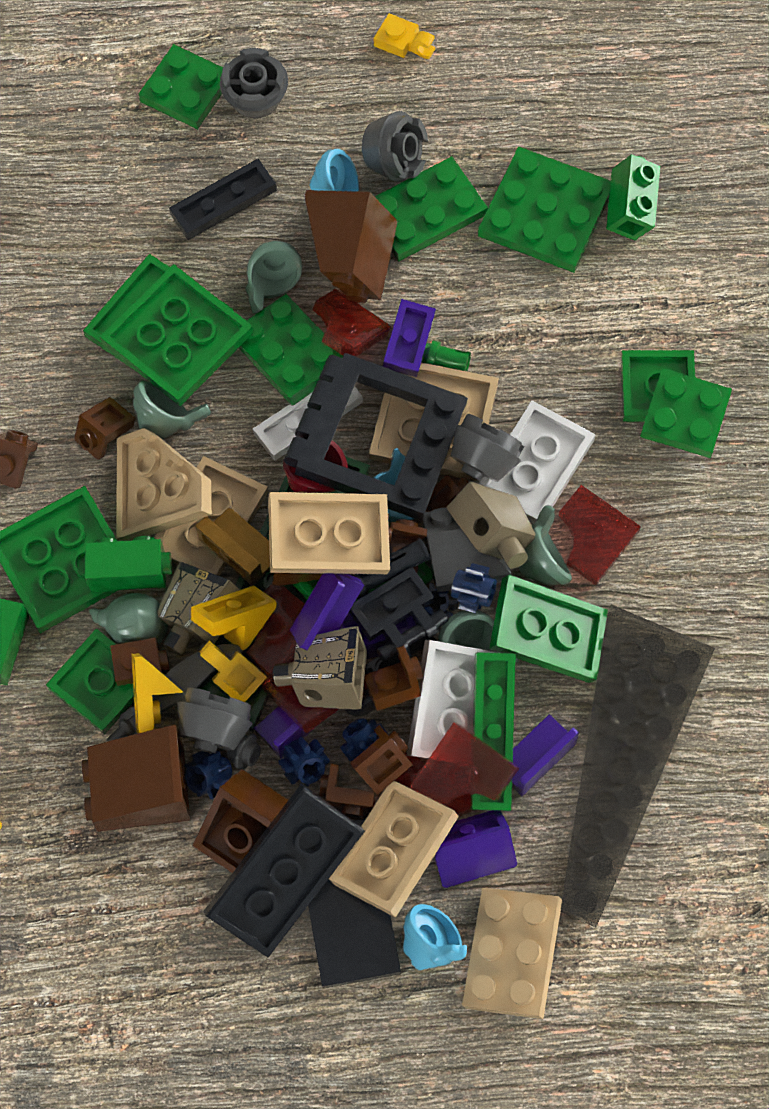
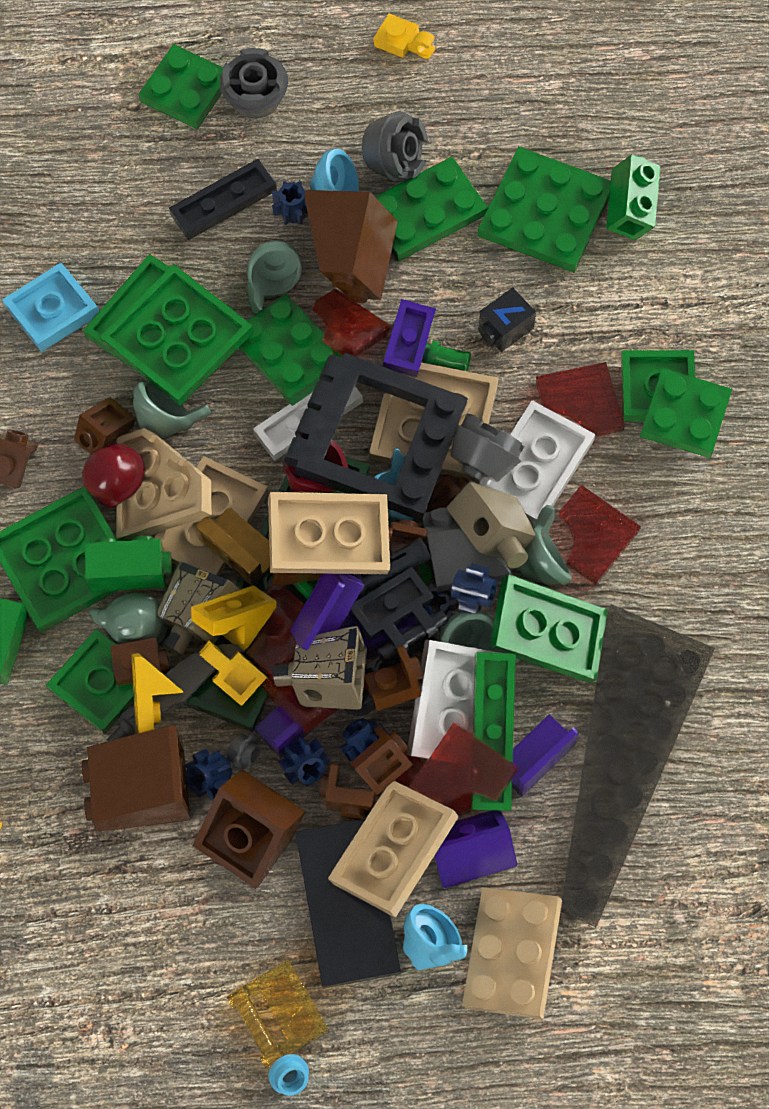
dark grey cone [177,688,253,754] -> none
black tile [204,784,365,958] -> none
none -> medium azure plate [2,263,99,352]
none -> dark red helmet [82,444,145,508]
none -> clear yellow plate [227,959,329,1069]
none -> medium azure plate [268,1054,309,1096]
none -> dark blue gear [272,180,308,225]
none -> black brick [478,287,536,352]
none -> clear red tile [536,362,625,437]

